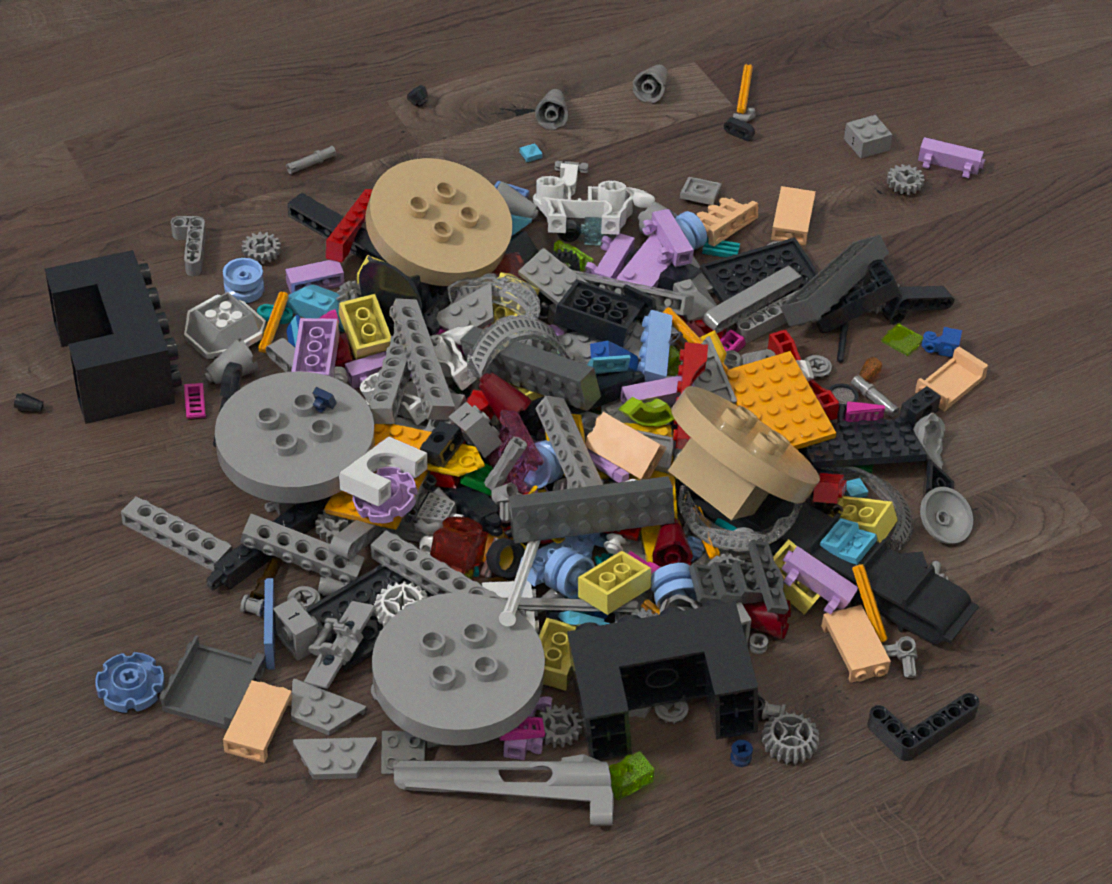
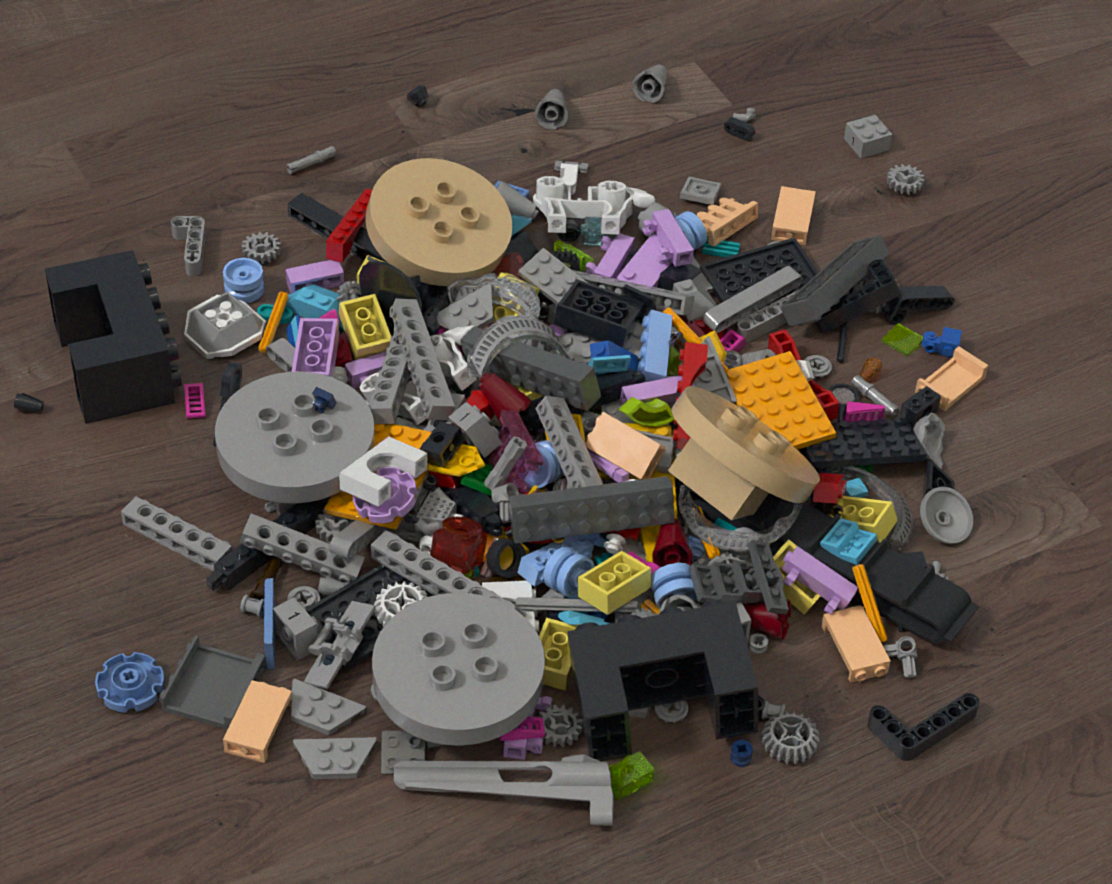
light grey cone [205,338,259,385] -> none
white axle [499,540,541,626] -> none
medium azure tile [520,143,542,162] -> none
light orange axle [737,64,753,114] -> none
lavender brick [918,137,985,178] -> none

